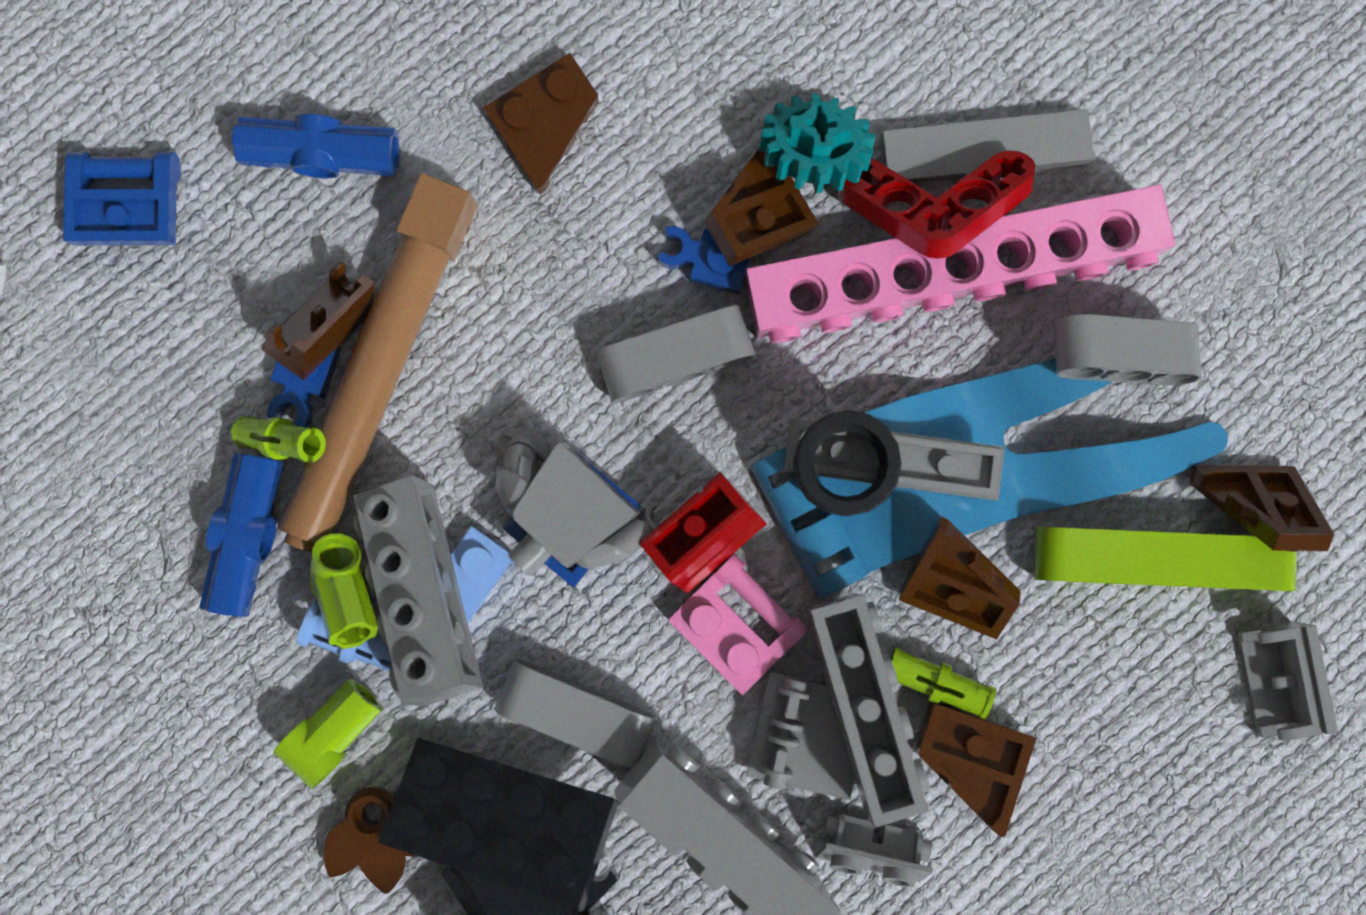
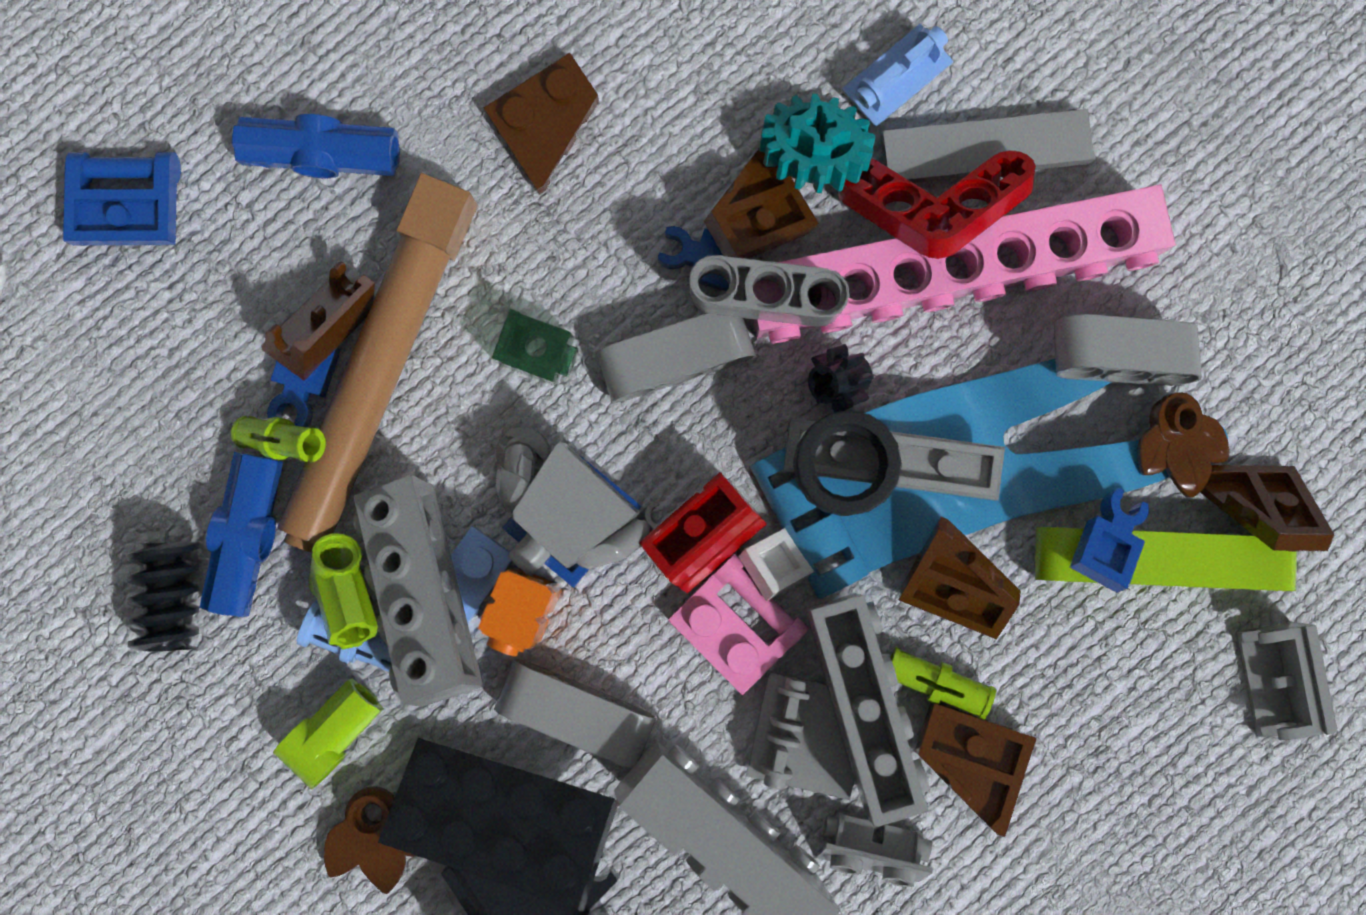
none -> black piece [127,542,199,652]
none -> orange brick [478,568,562,657]
none -> clear green brick [492,309,579,386]
none -> light grey beam [689,255,850,327]
none -> white plate [738,528,814,601]
none -> black gear [807,344,874,413]
none -> light blue hinge [842,23,954,128]
none -> blue plate [1069,488,1149,593]
none -> reddish brown plate [1137,392,1229,498]

